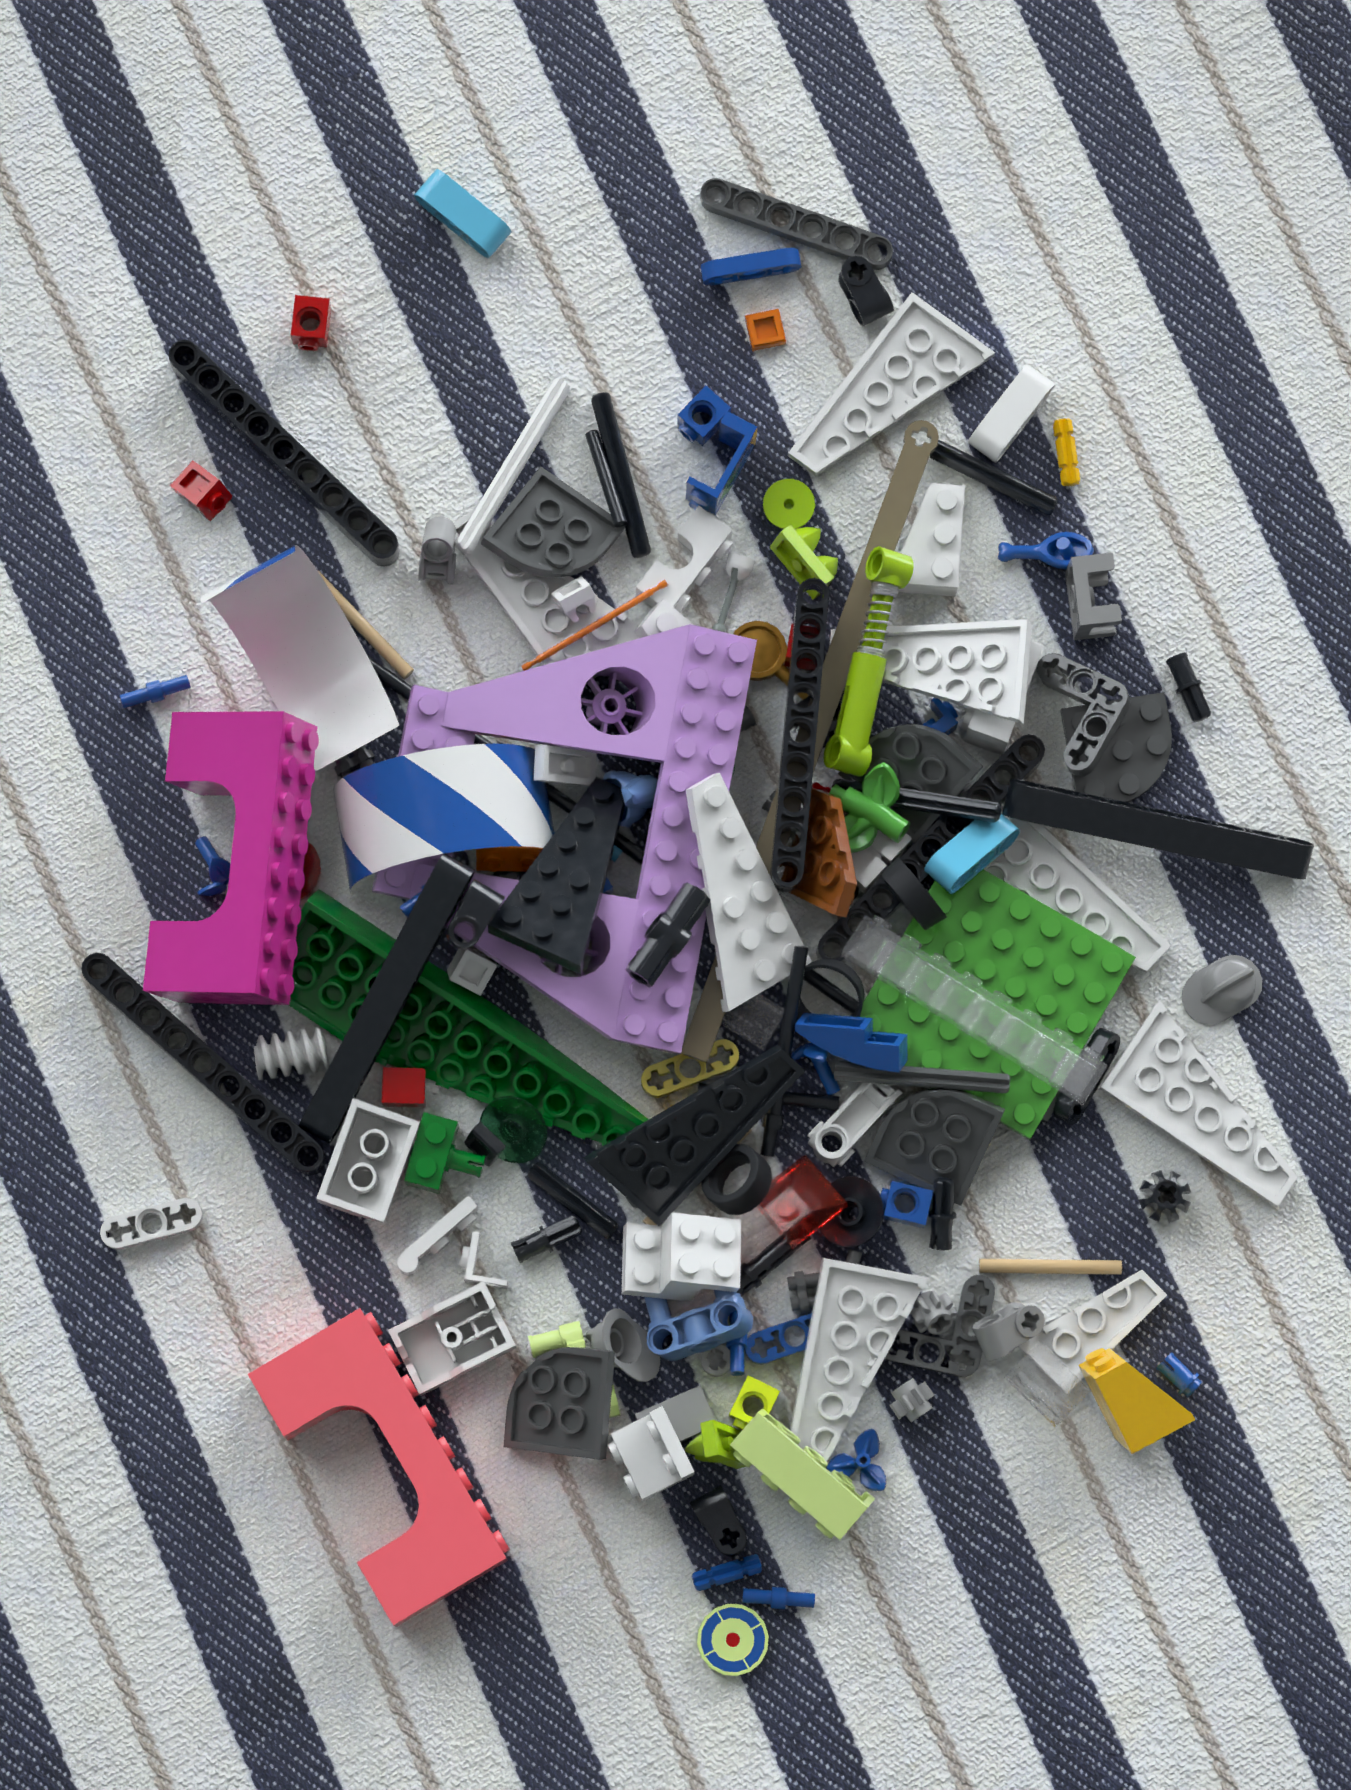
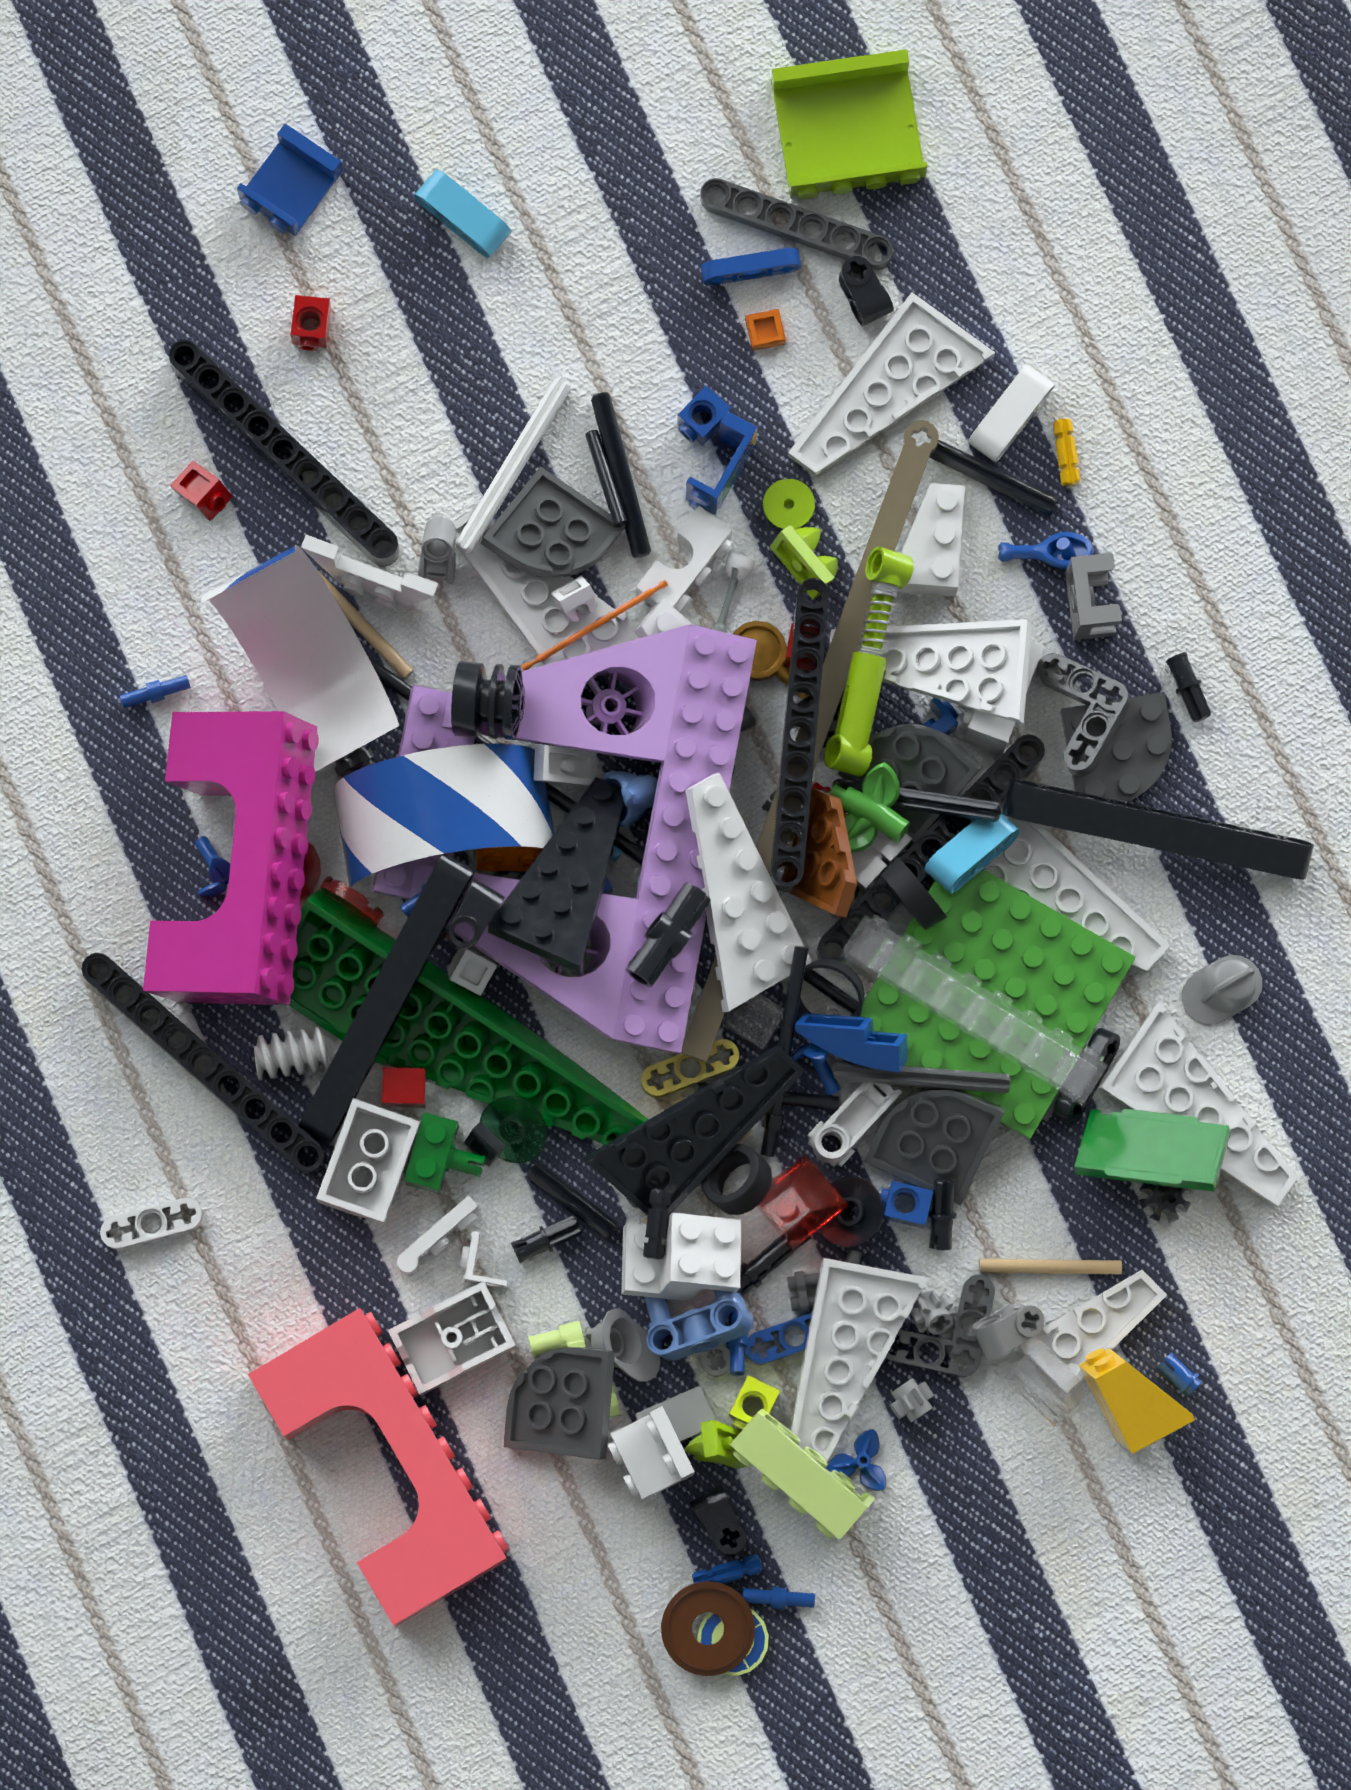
none -> blue panel [237,123,343,236]
none -> white wing [301,535,438,608]
none -> clear red tile [319,876,384,926]
none -> black wheel [451,661,525,740]
none -> black axle [643,1189,671,1260]
none -> reddish brown piece [661,1581,755,1676]
none -> lime panel [771,49,927,199]
none -> piece [1074,1109,1231,1192]

